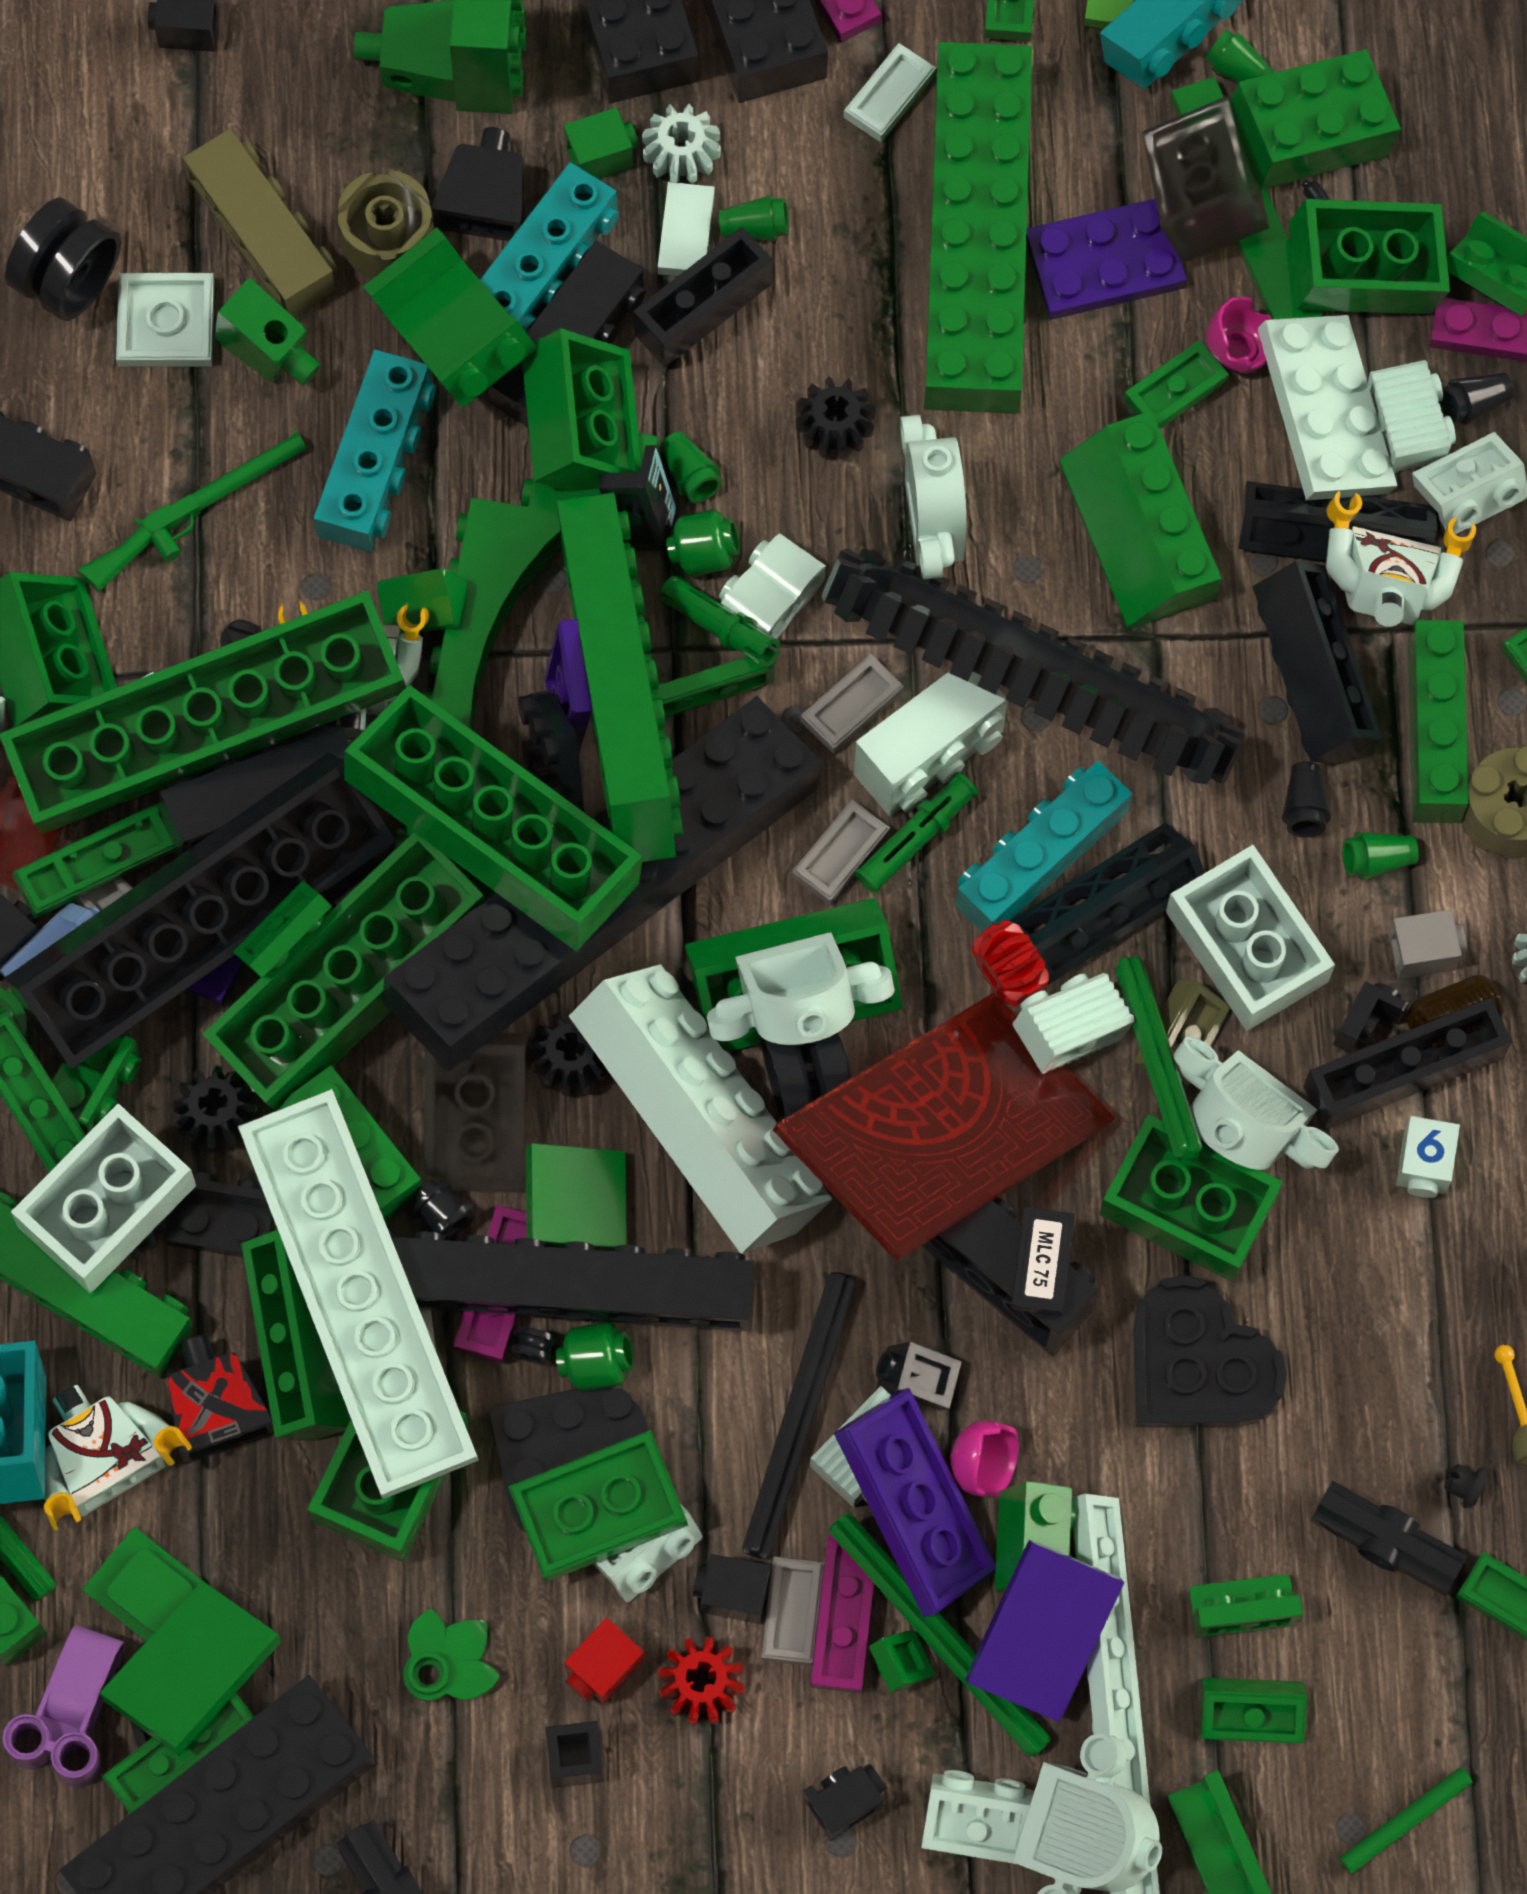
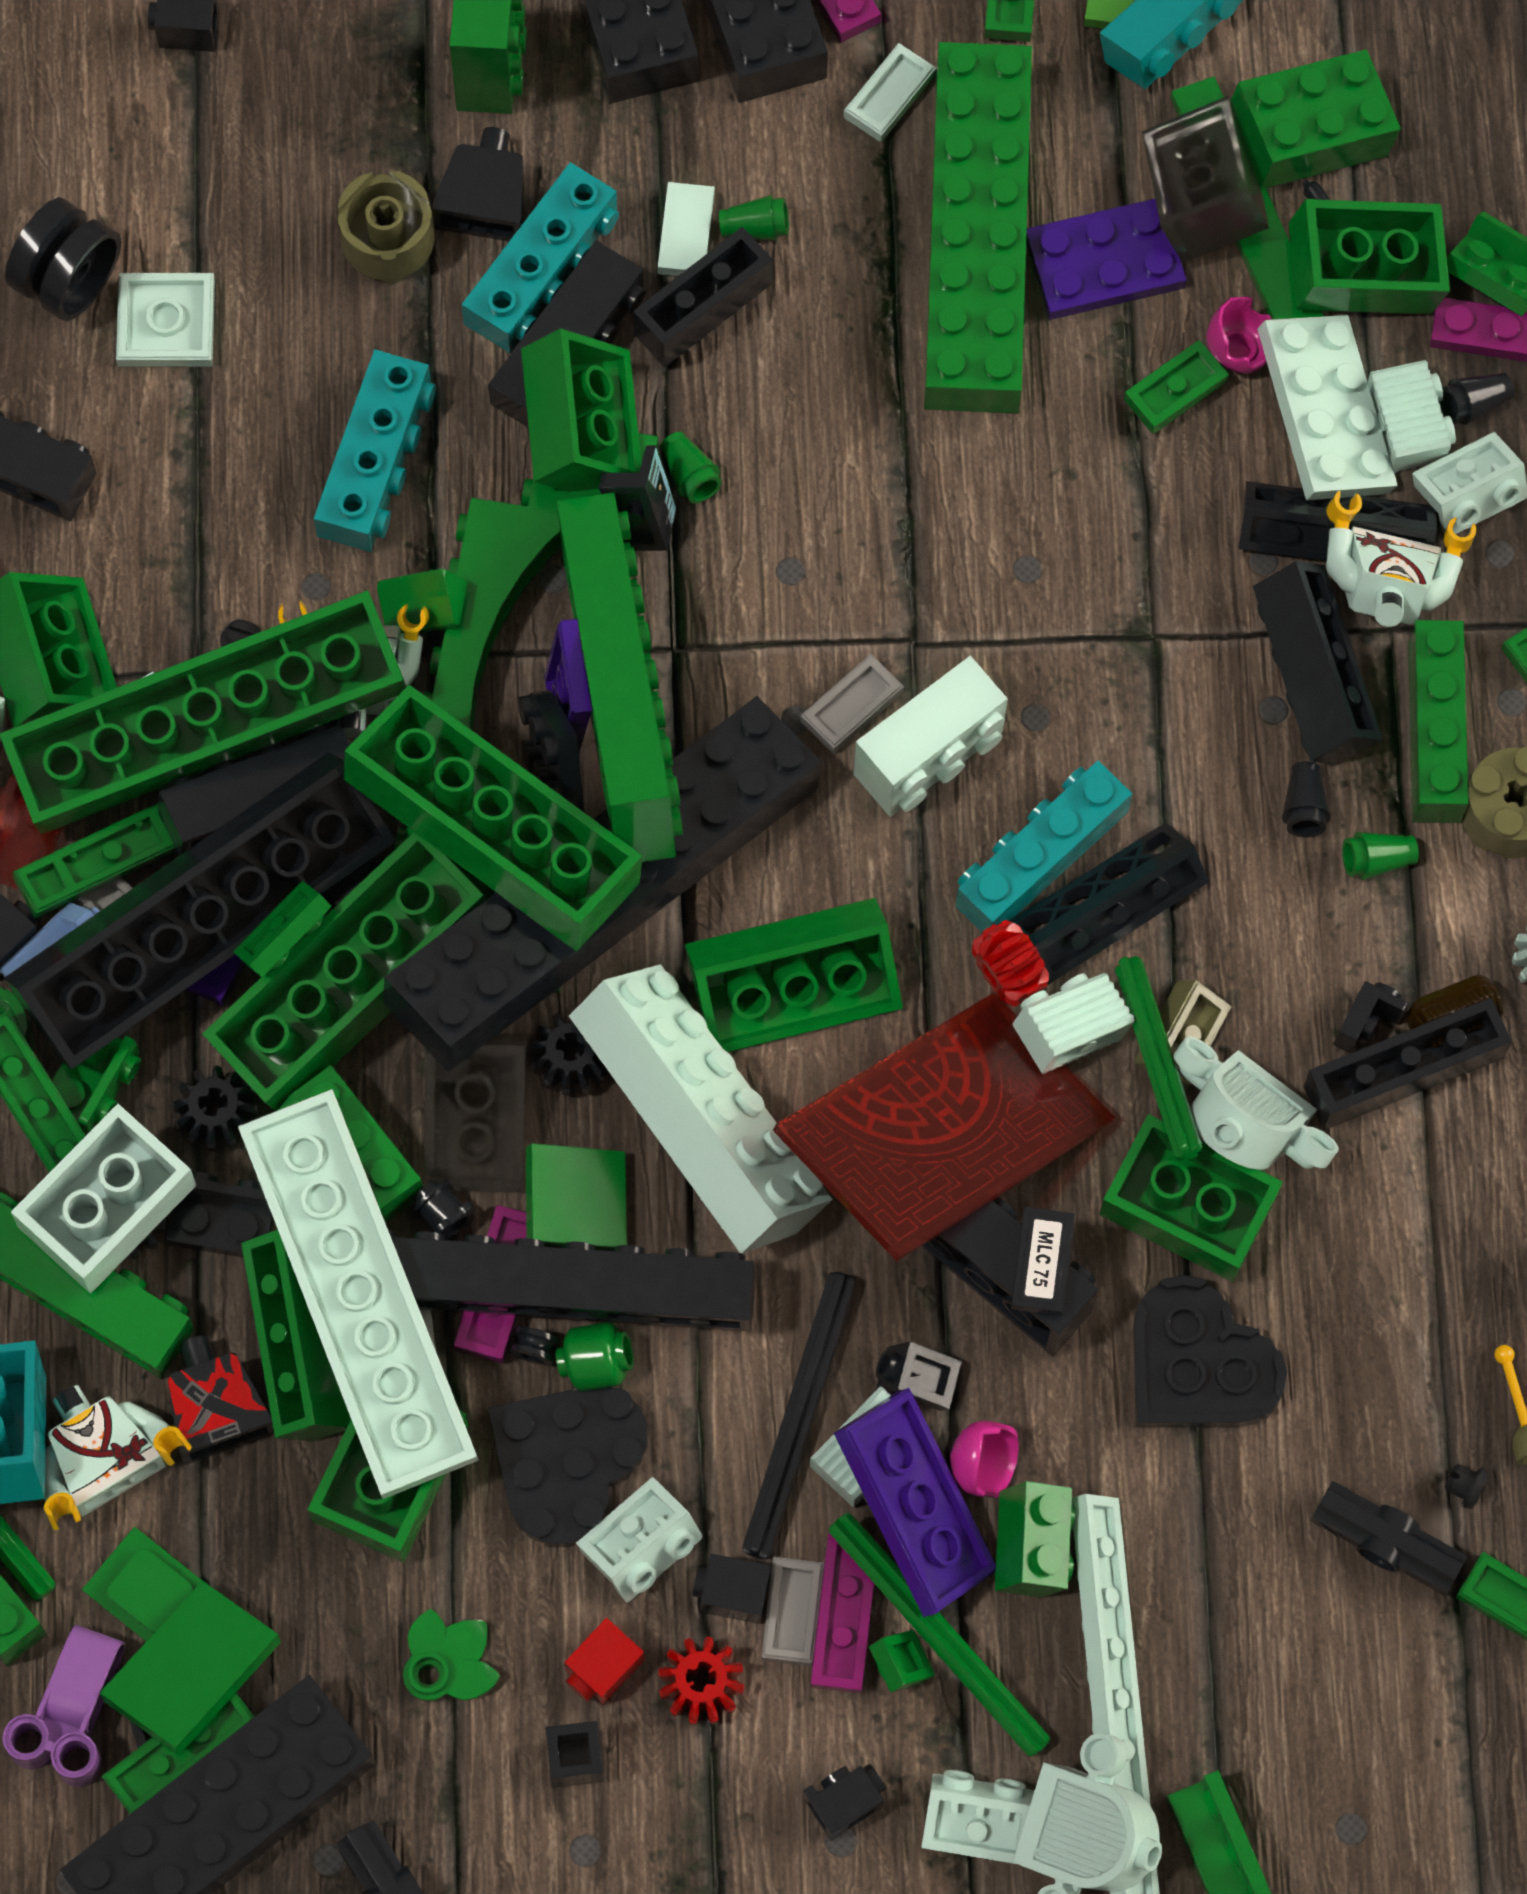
green piece [76,430,307,592] -> none
olive brick [182,129,337,317] -> none
green torso [214,278,321,386] -> none
green torso [354,0,455,102] -> none
green panel [363,227,537,408] -> none
green tile [508,1430,689,1583] -> none
green brick [564,107,639,180] -> none
light aqua gear [642,103,721,184] -> none
green tile [651,656,775,718] -> none
green pin [660,576,781,667] -> none
green head [666,509,740,577] -> none
light aqua piece [707,932,895,1045] -> none
light aqua brick [719,533,826,639] -> none
black wheel [759,1033,853,1130] -> none
light grey tile [791,800,890,906] -> none
black gear [795,376,876,460] -> none
black piece [821,548,1245,784] -> none
green pin [854,772,979,895] -> none
light aqua piece [900,415,966,580] -> none
dark purple tile [965,1539,1124,1722] -> none
green slope [1059,410,1222,630] -> none
light aqua brick [1166,845,1335,1032] -> none
green bracket [1189,1574,1303,1638] -> none
green slope [1201,1677,1307,1744] -> none
green cone [1204,29,1276,83] -> none
green bar [1338,1767,1473,1875] -> none
light grey brick [1388,909,1467,980] -> none
light aqua brick [1396,1116,1460,1198] -> none

